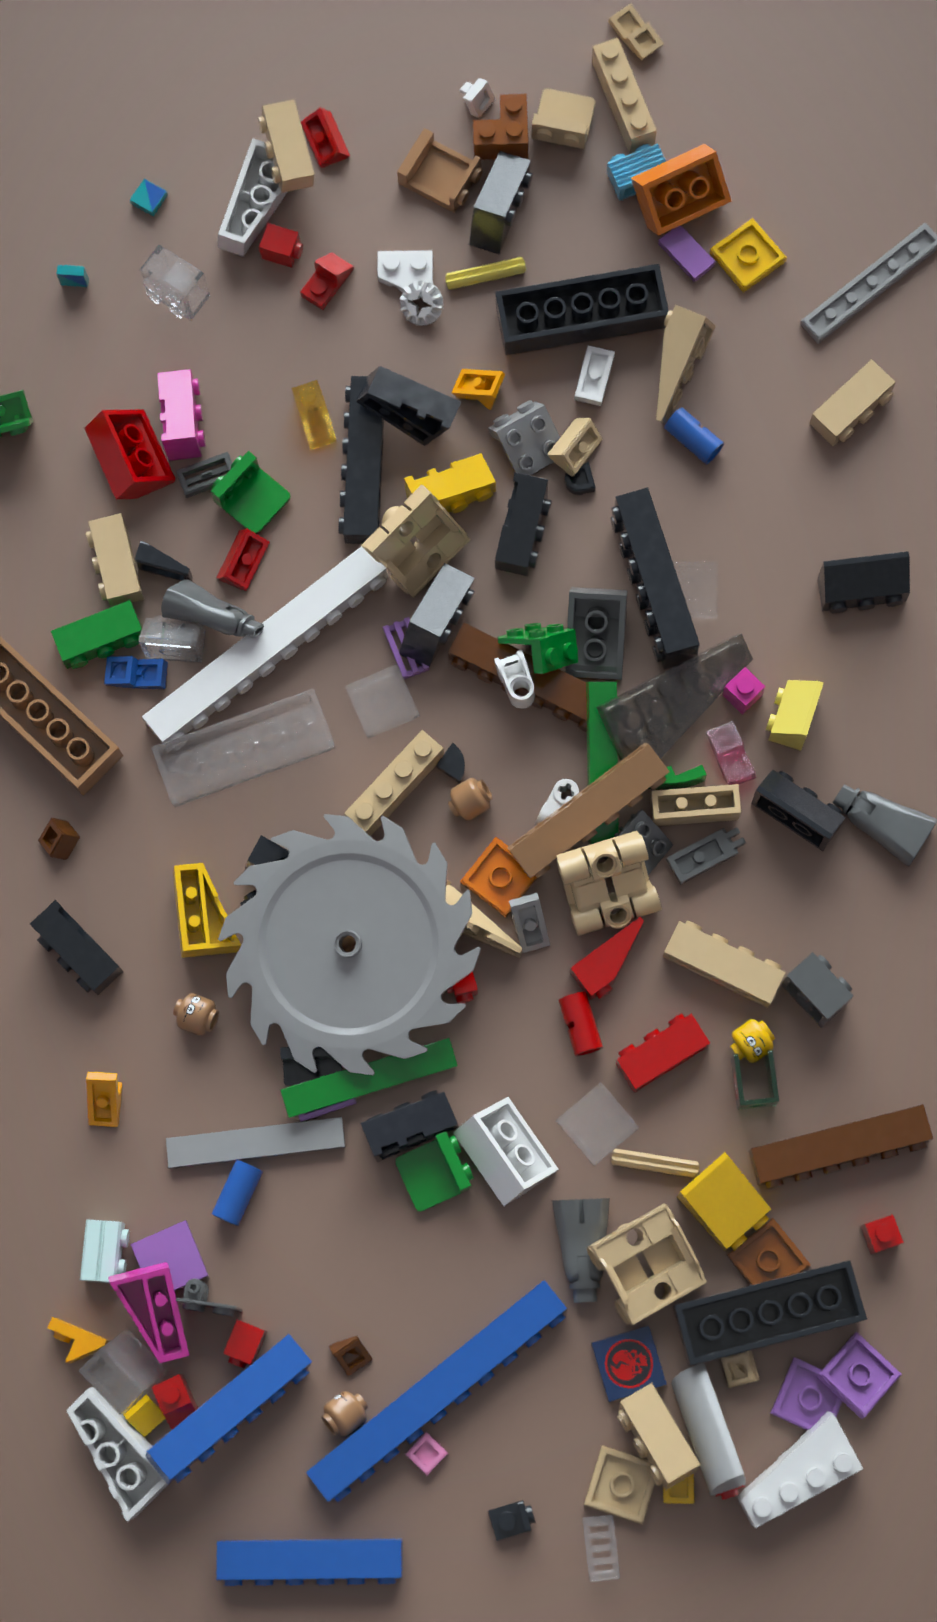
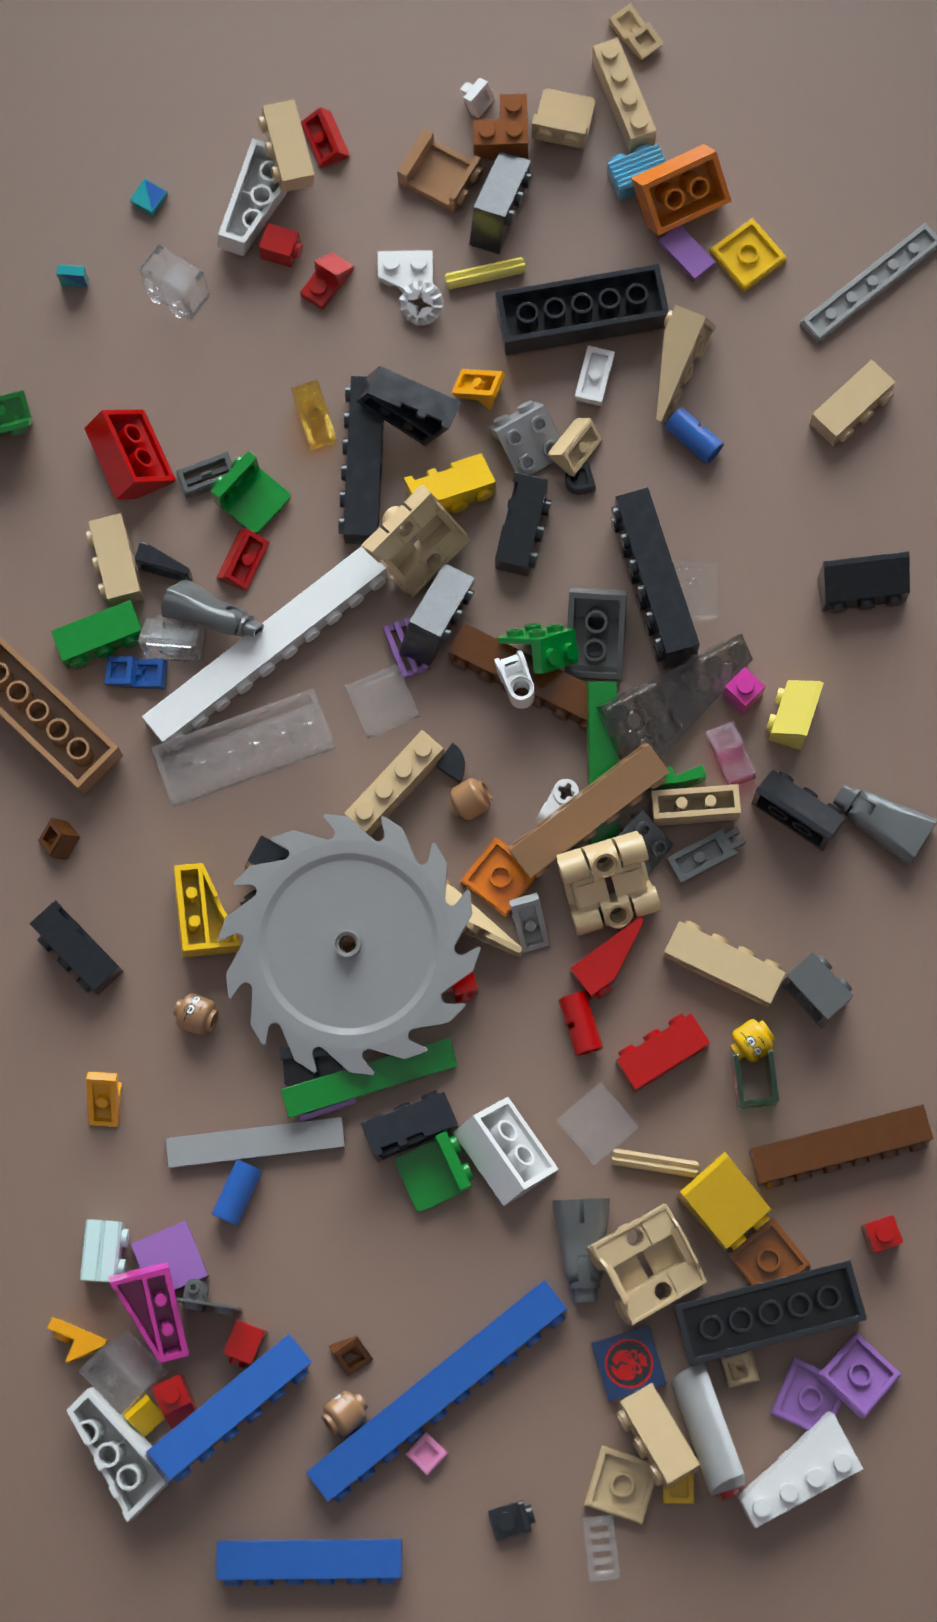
wedge [157,369,206,461] -> none

